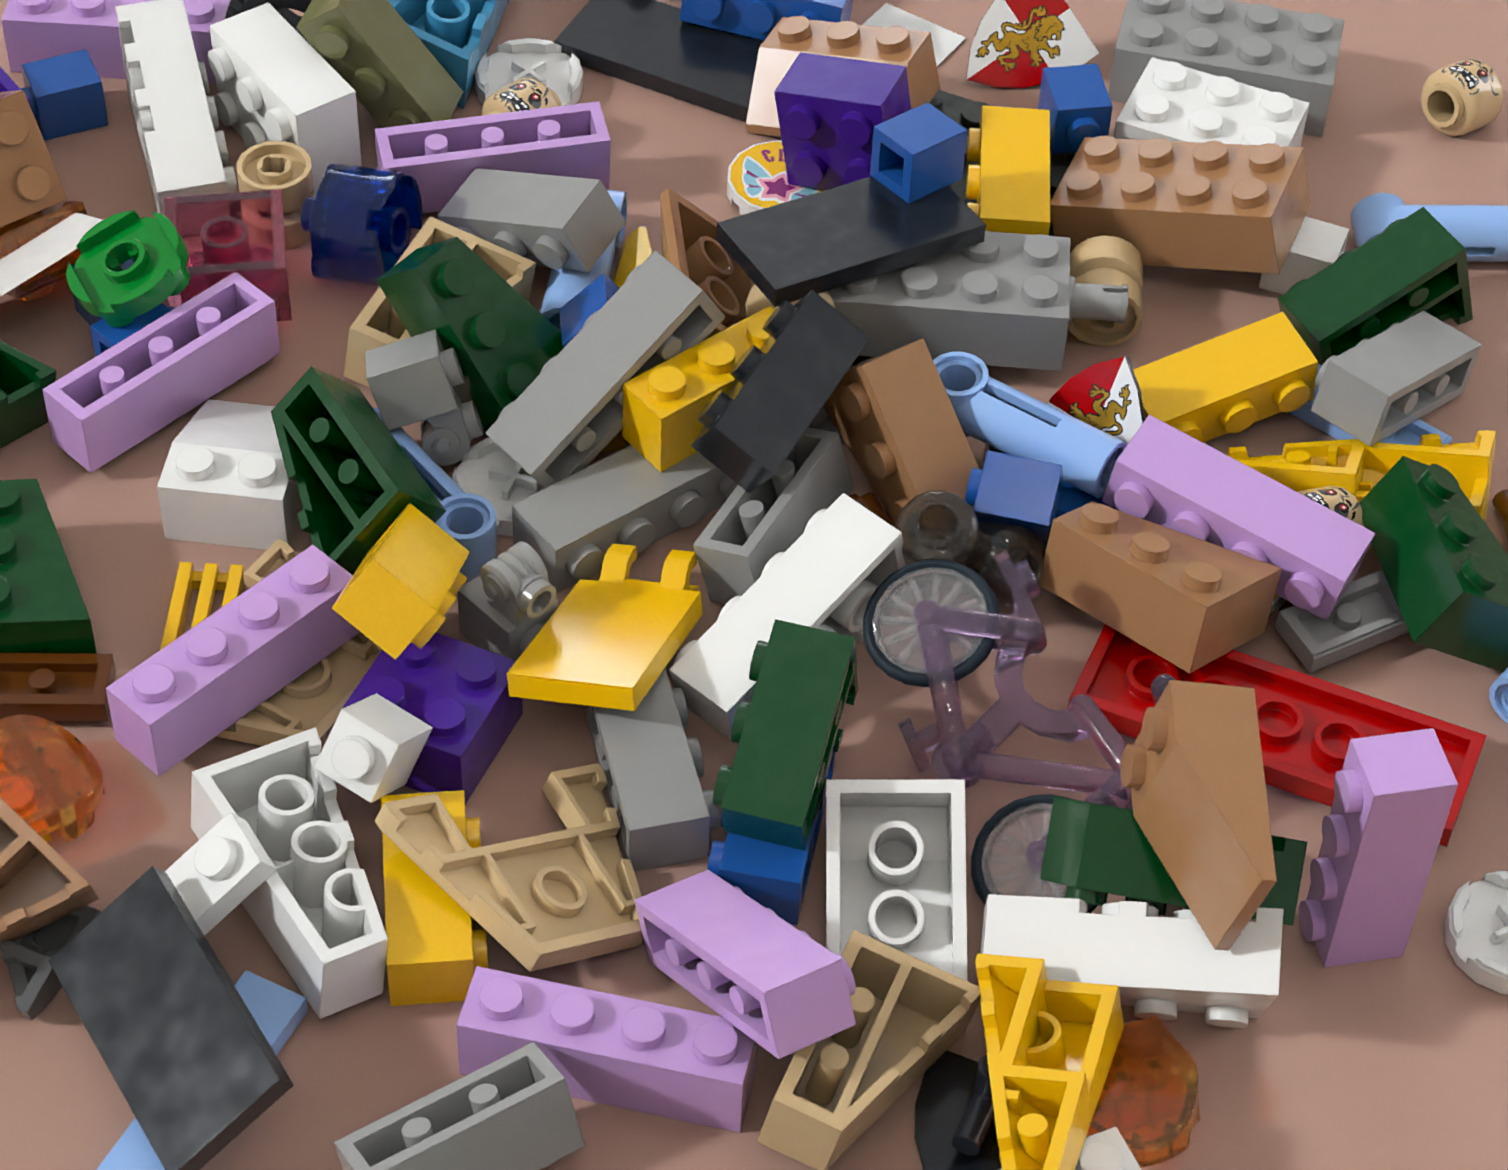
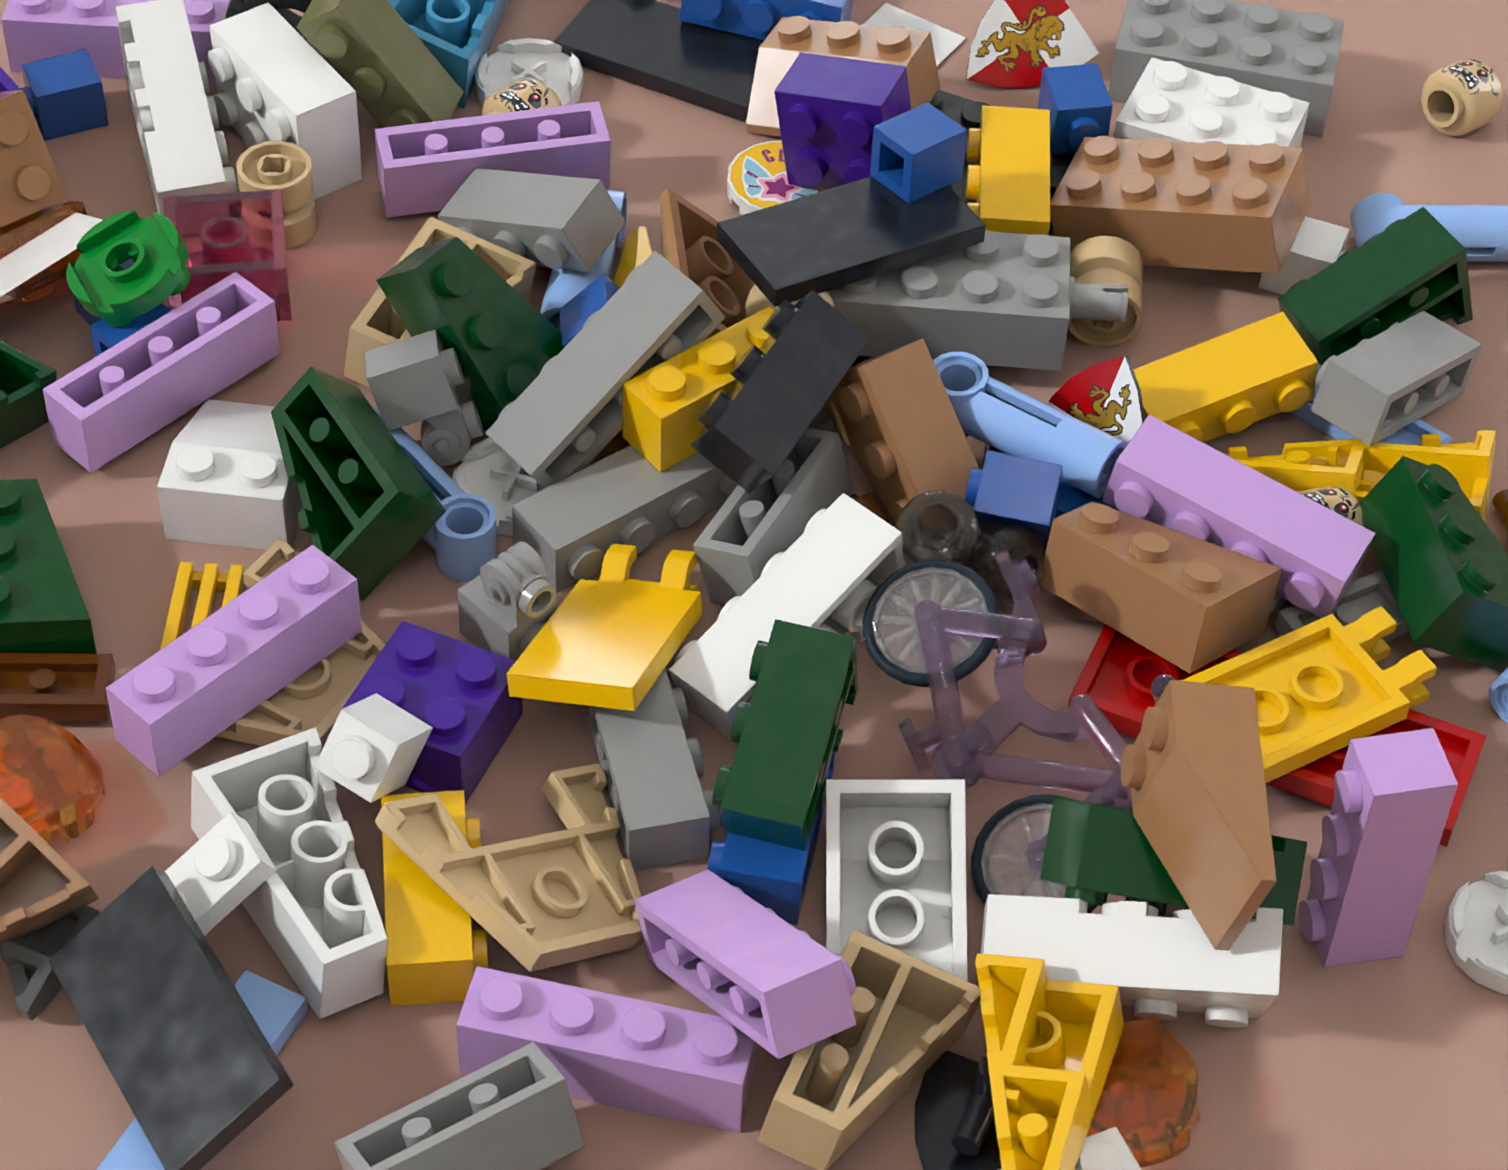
clear blue brick [301,163,423,286] -> none
yellow brick [332,503,470,660] -> none
none -> yellow tile [1181,606,1437,784]

